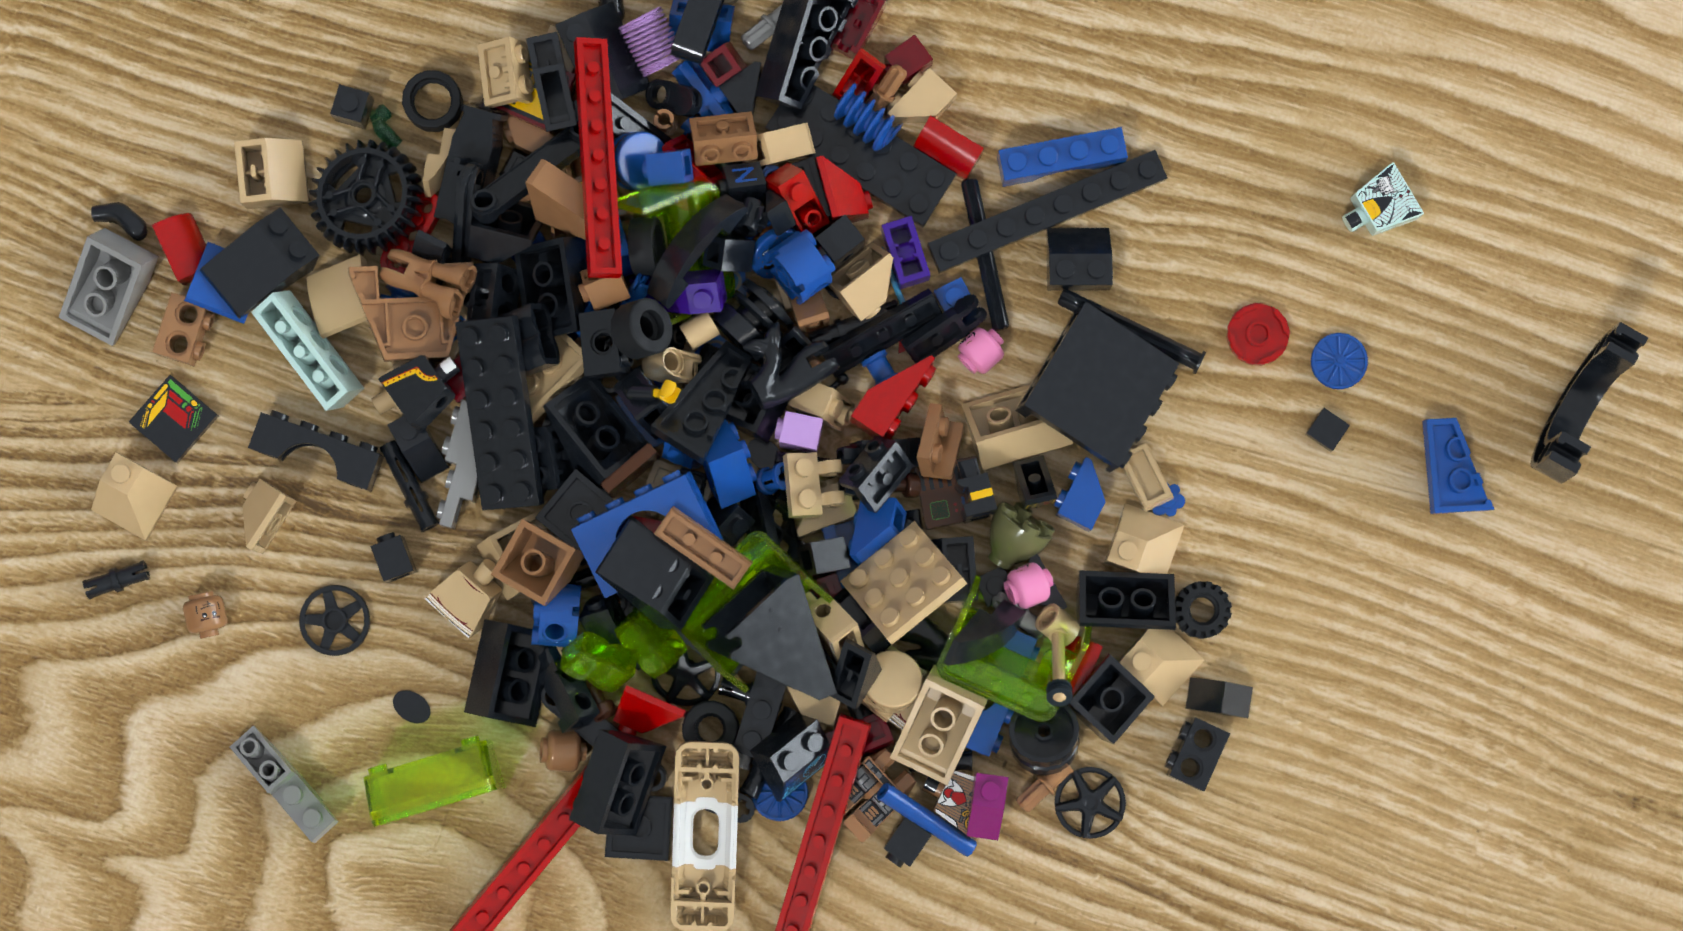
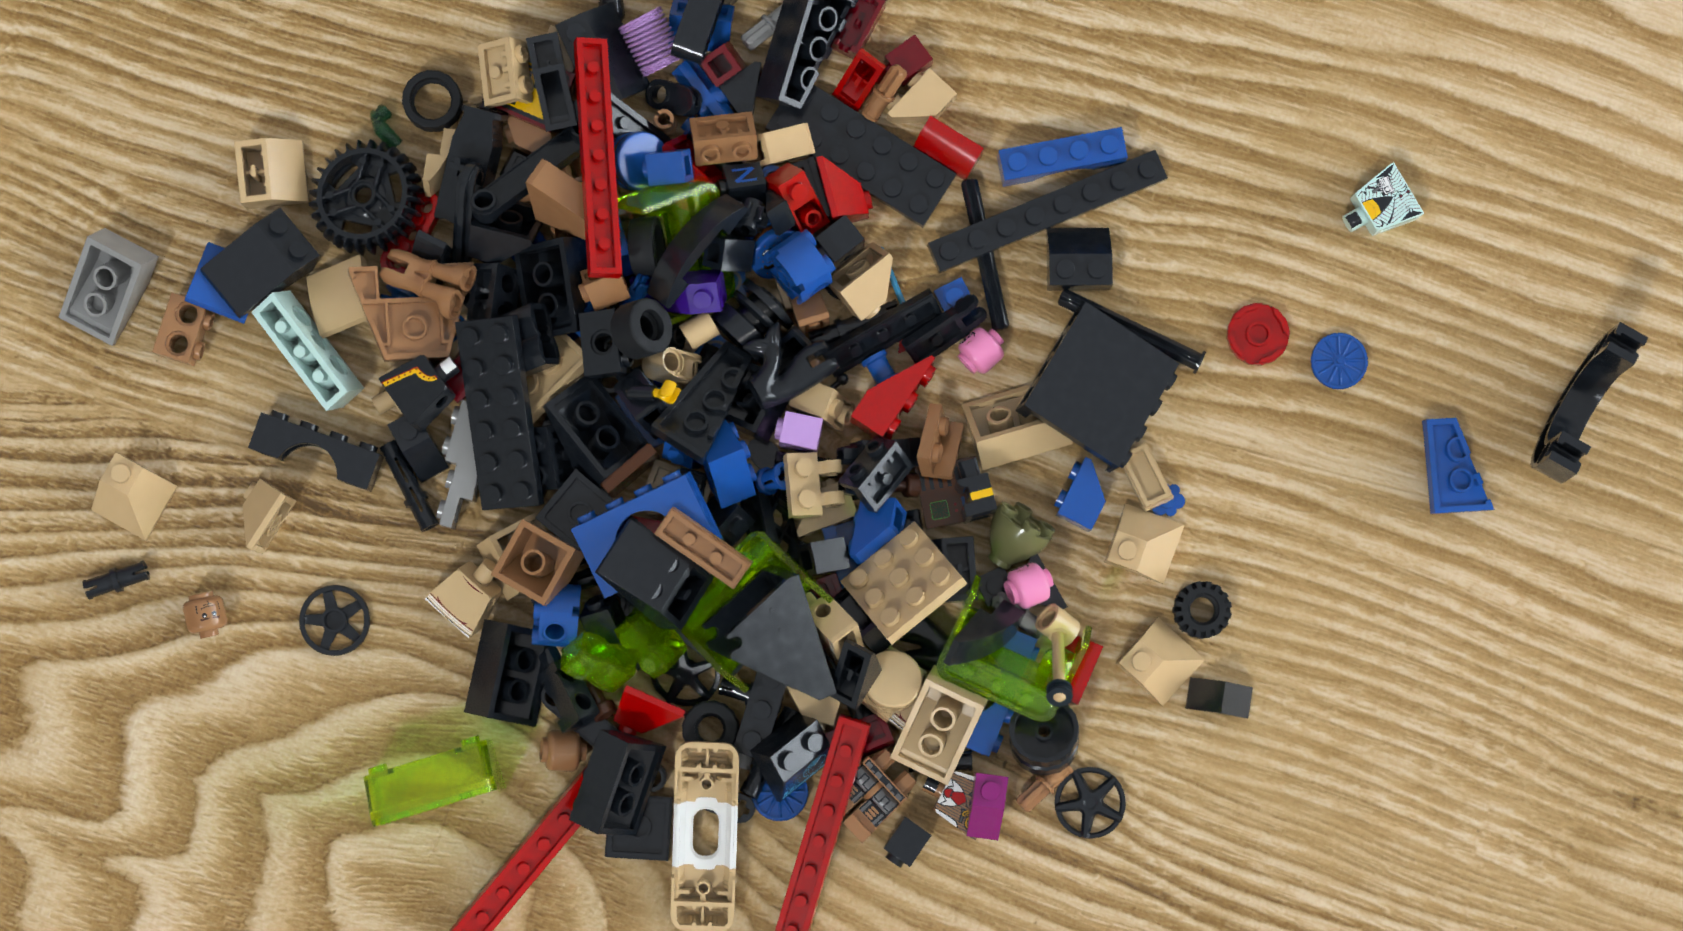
black arm [91,202,148,241] -> none
tile [129,375,219,463] -> none
red brick [152,213,206,285] -> none
light grey slope [230,726,339,843] -> none
black brick [330,84,374,130] -> none
black brick [370,532,417,583] -> none
black sticker [393,690,430,723] -> none
blue piece [834,83,903,152] -> none
blue piece [877,783,977,857] -> none
dark purple brick [881,215,931,290] -> none
black slope [1013,455,1057,510] -> none
black slope [1069,654,1155,744] -> none
black slope [1076,570,1176,630] -> none
black brick [1164,717,1230,792] -> none
black tile [1305,408,1350,452] -> none

